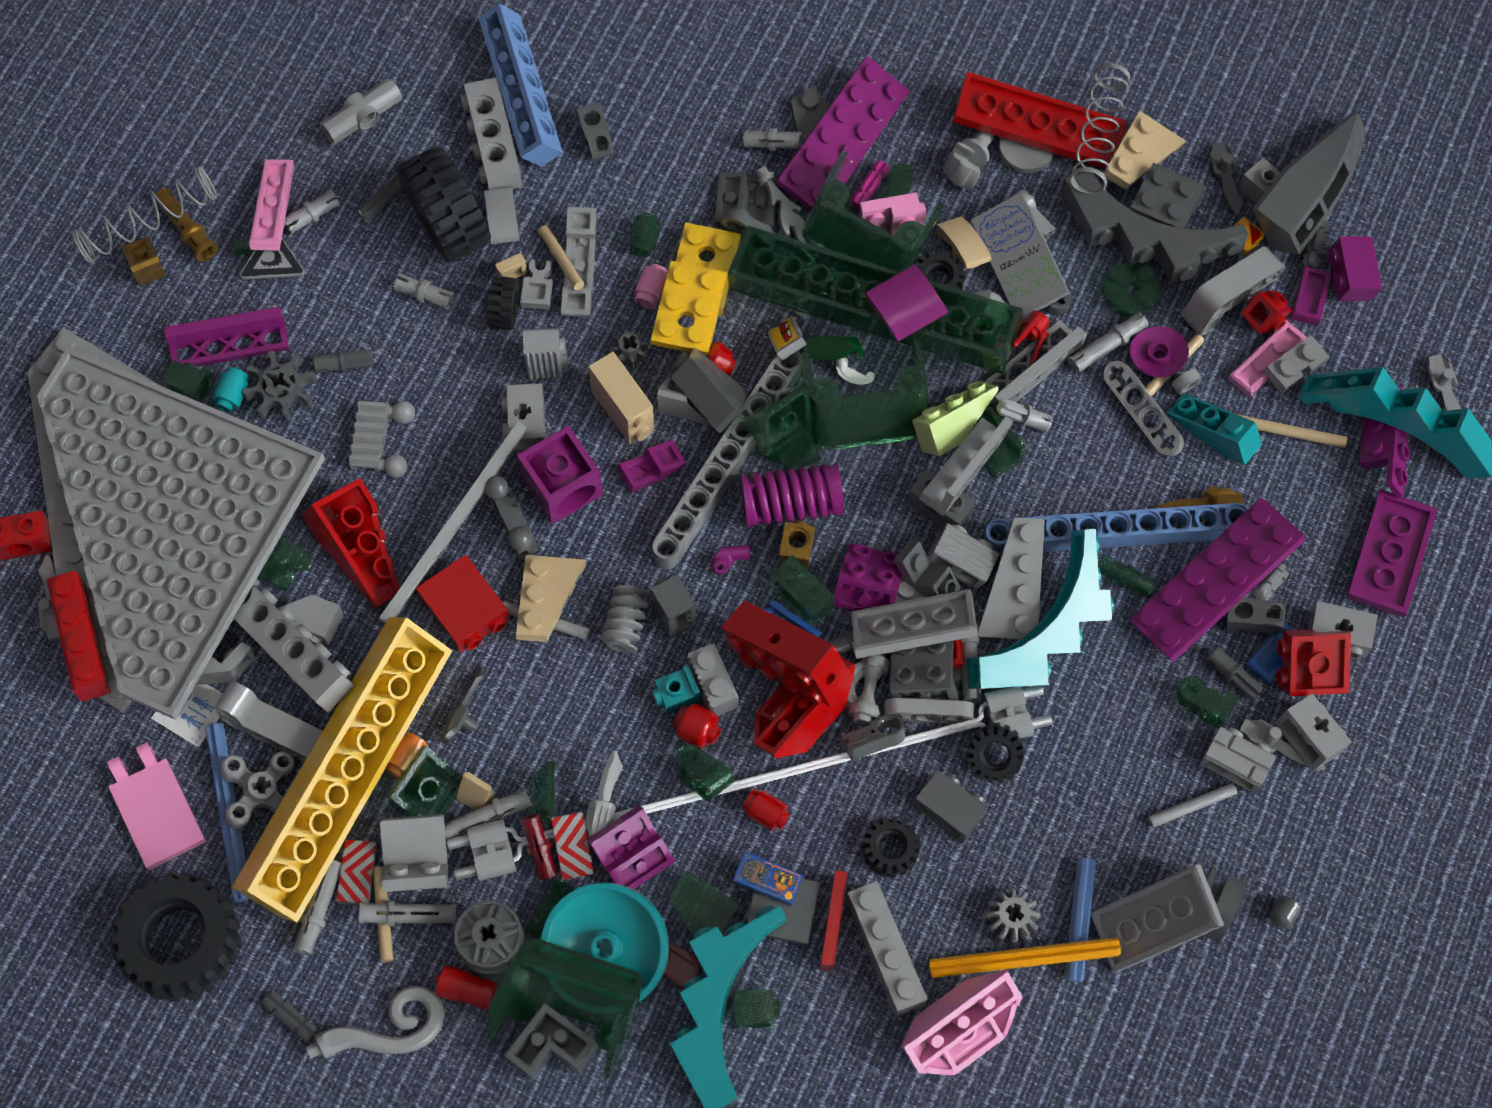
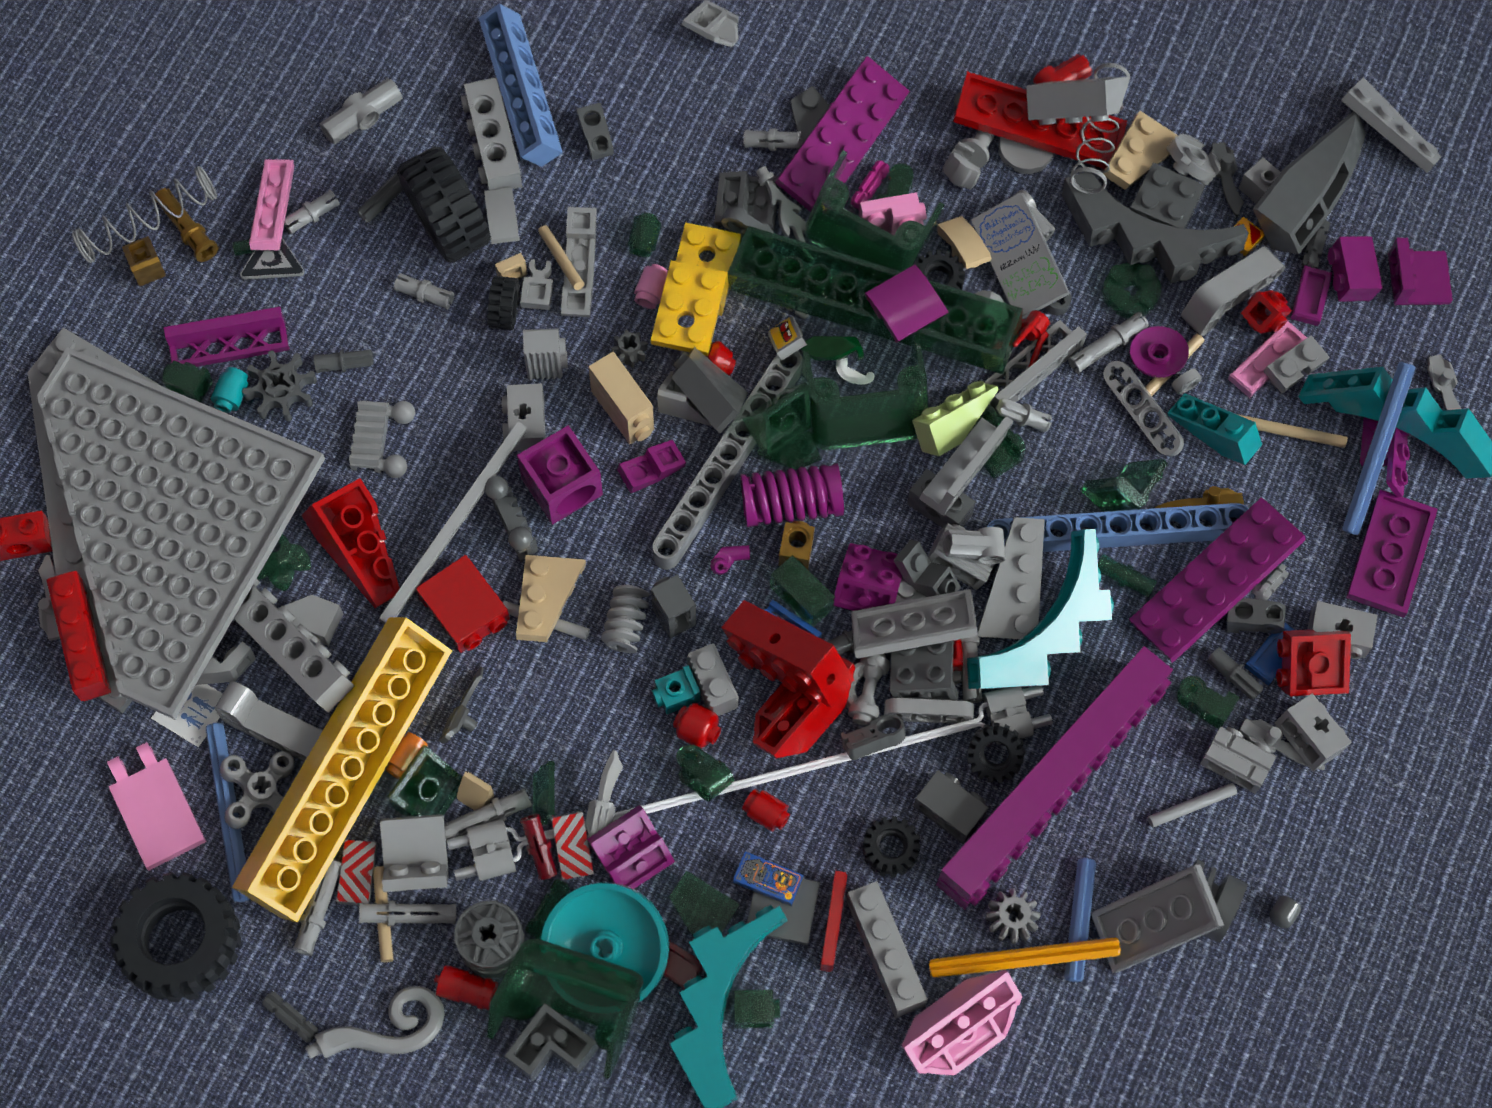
none -> light grey slope [681,0,738,47]
none -> magenta piece [936,646,1173,910]
none -> light grey piece [943,527,1005,564]
none -> light grey slope [1026,76,1129,125]
none -> red piece [1033,54,1092,84]
none -> clear green bracket [1080,459,1168,512]
none -> light grey plate [1167,134,1221,185]
none -> light grey wing [1341,77,1441,173]
none -> medium blue axle [1342,362,1416,535]
none -> magenta bracket [1388,238,1453,305]

